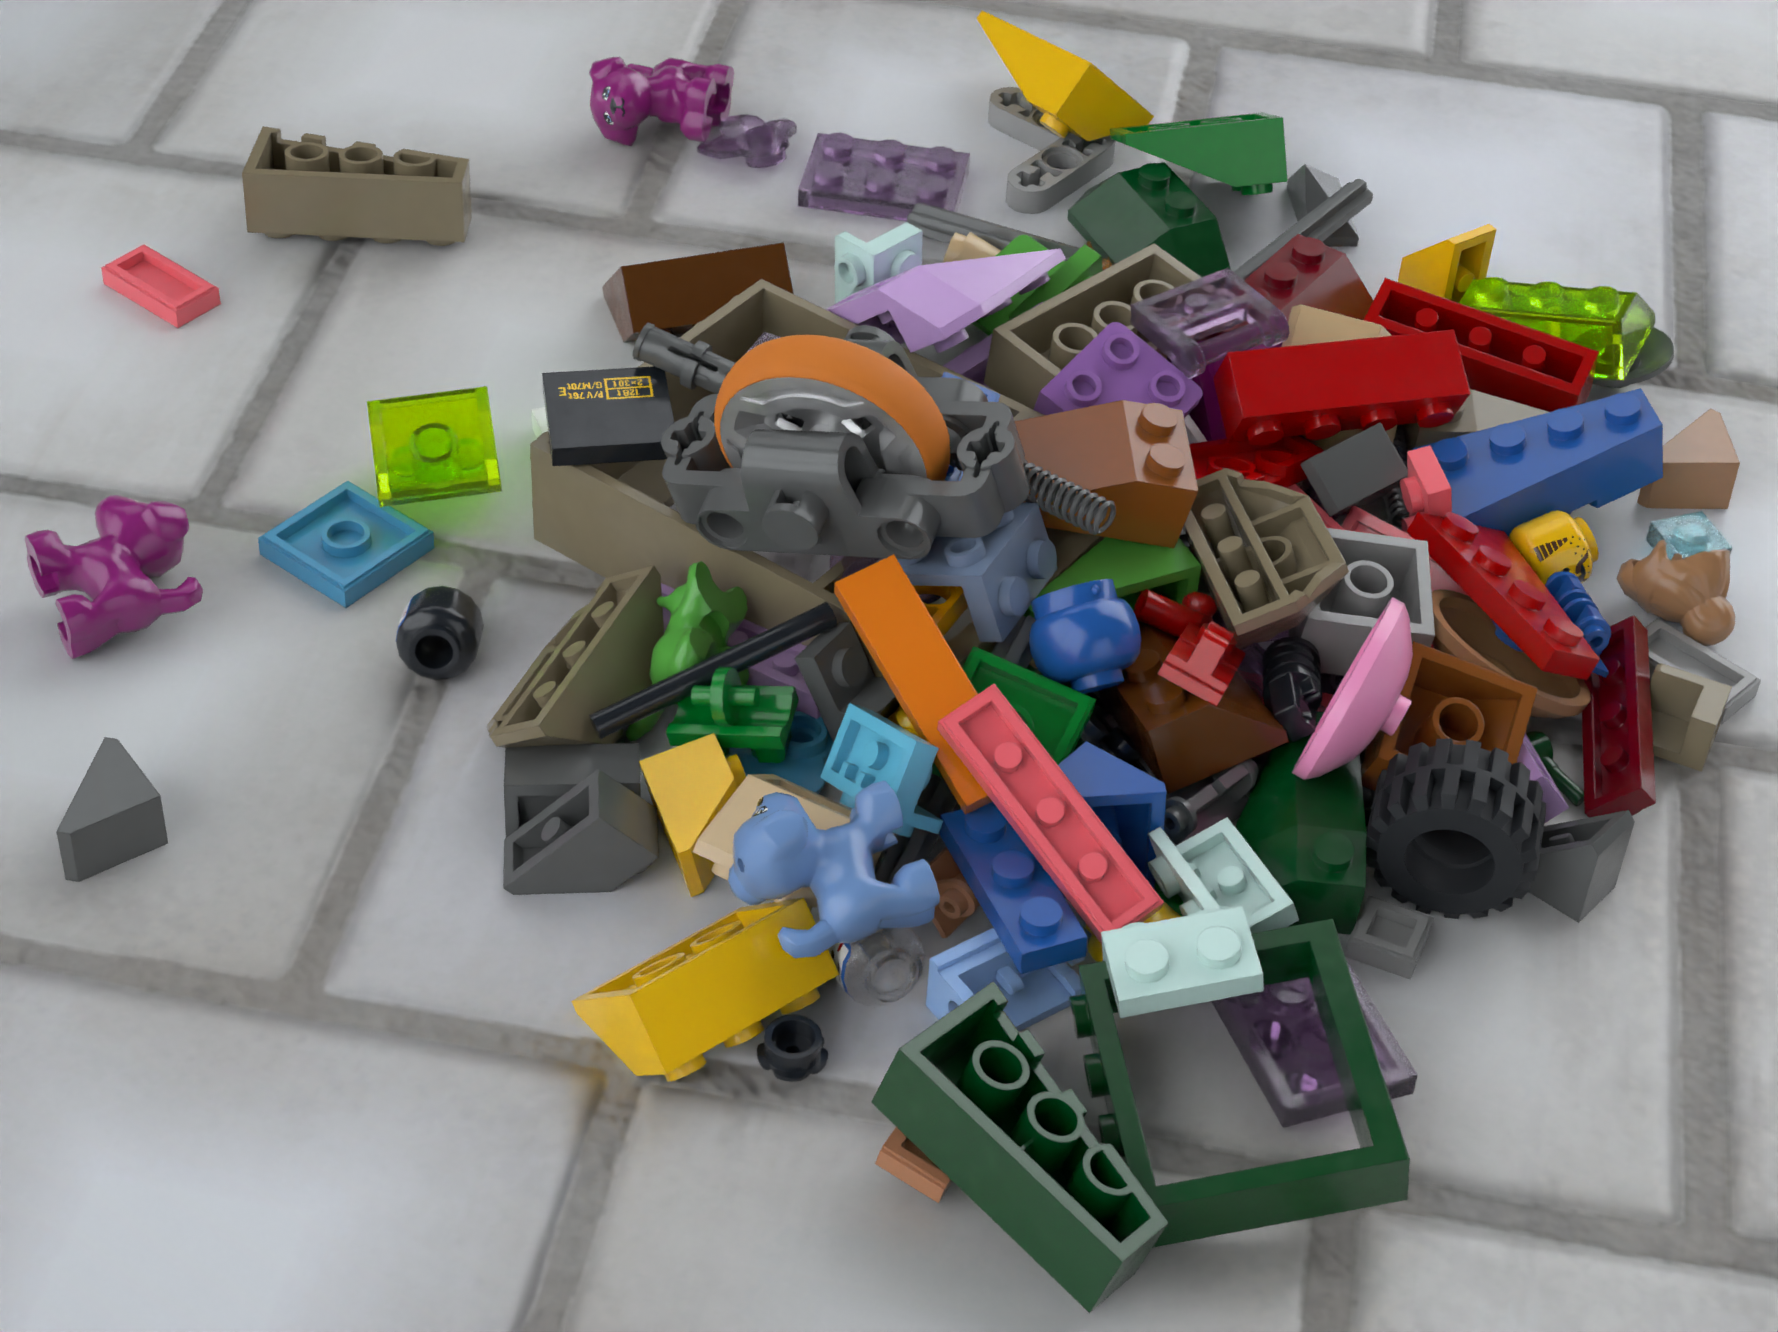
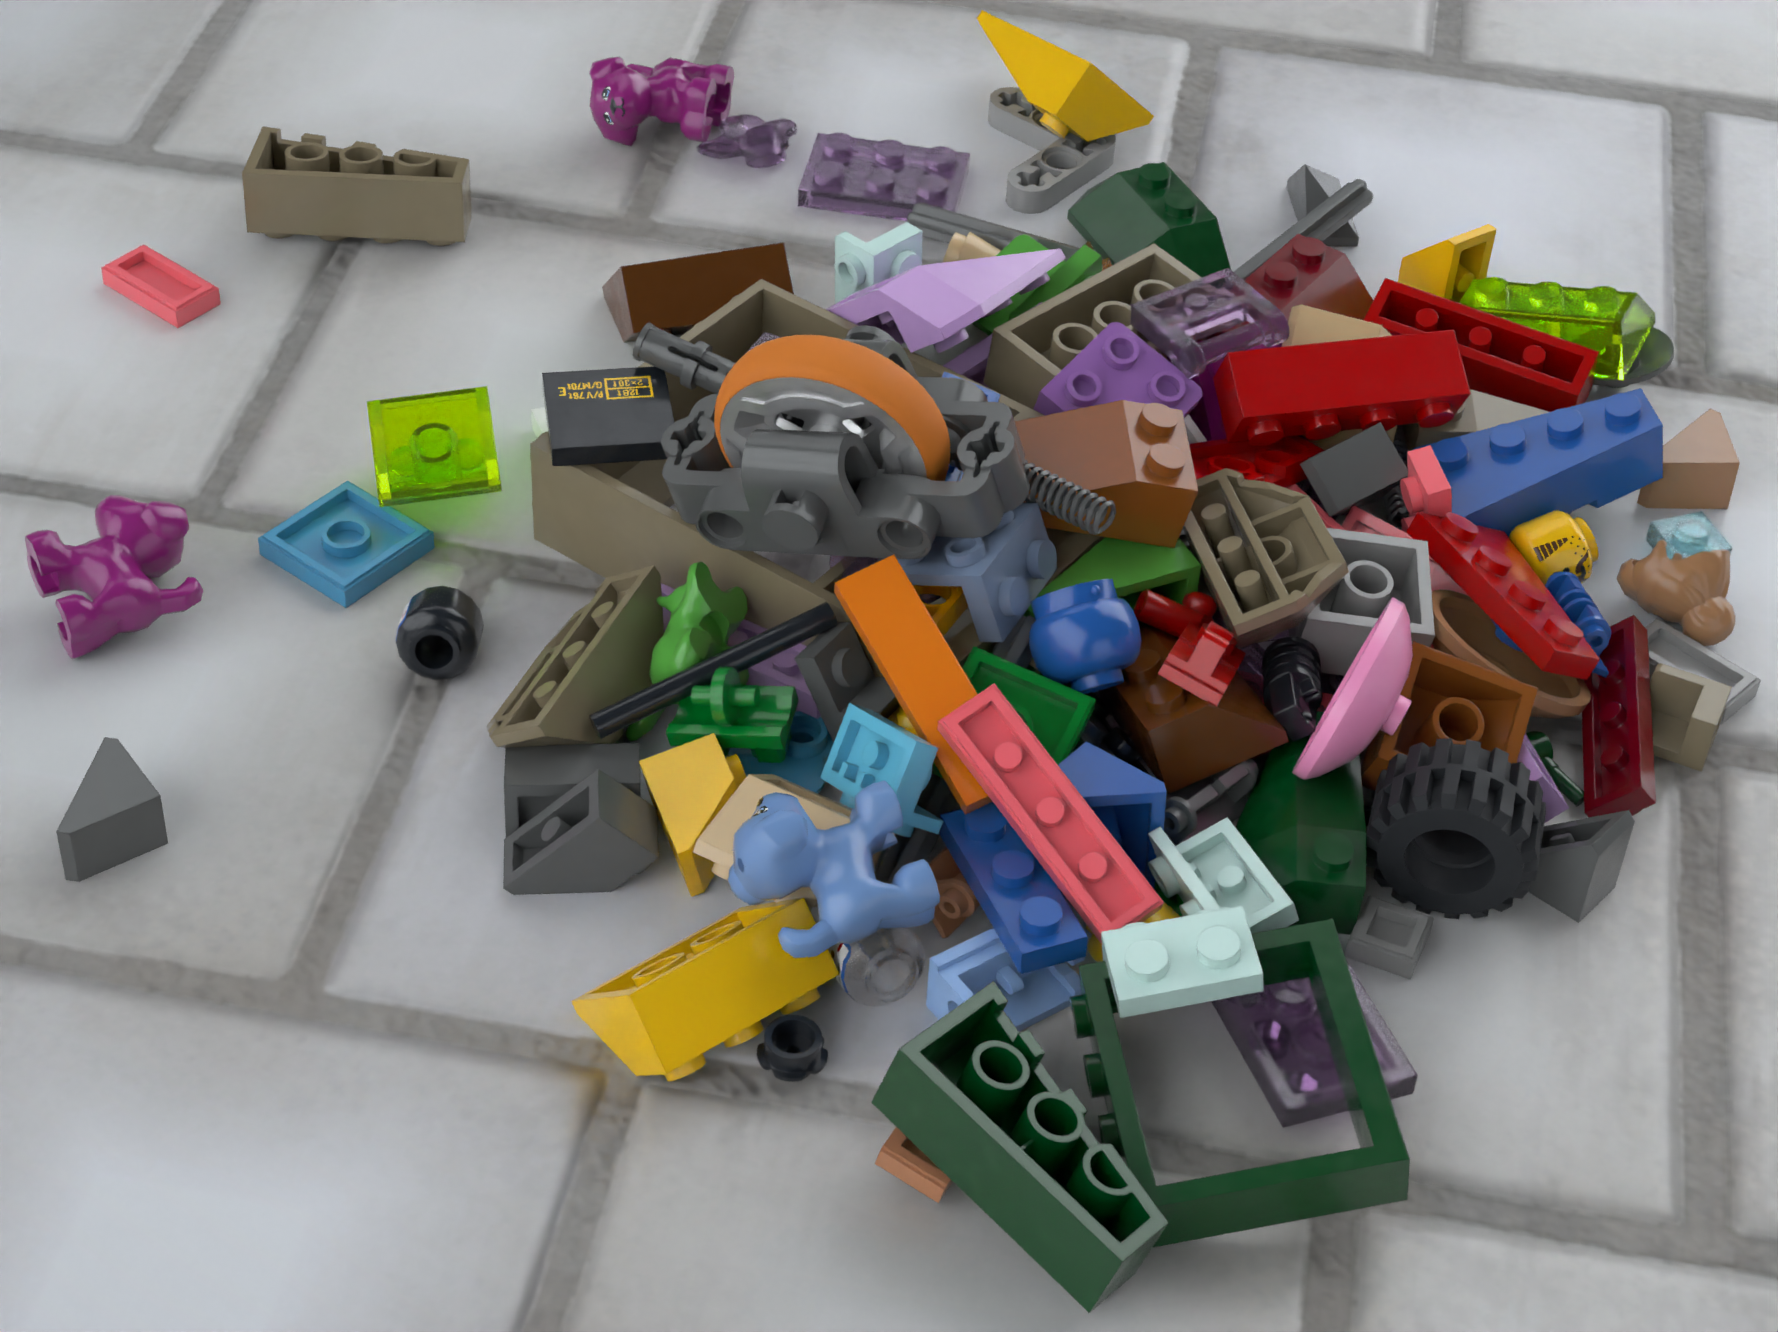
green slope [1110,112,1288,195] -> none

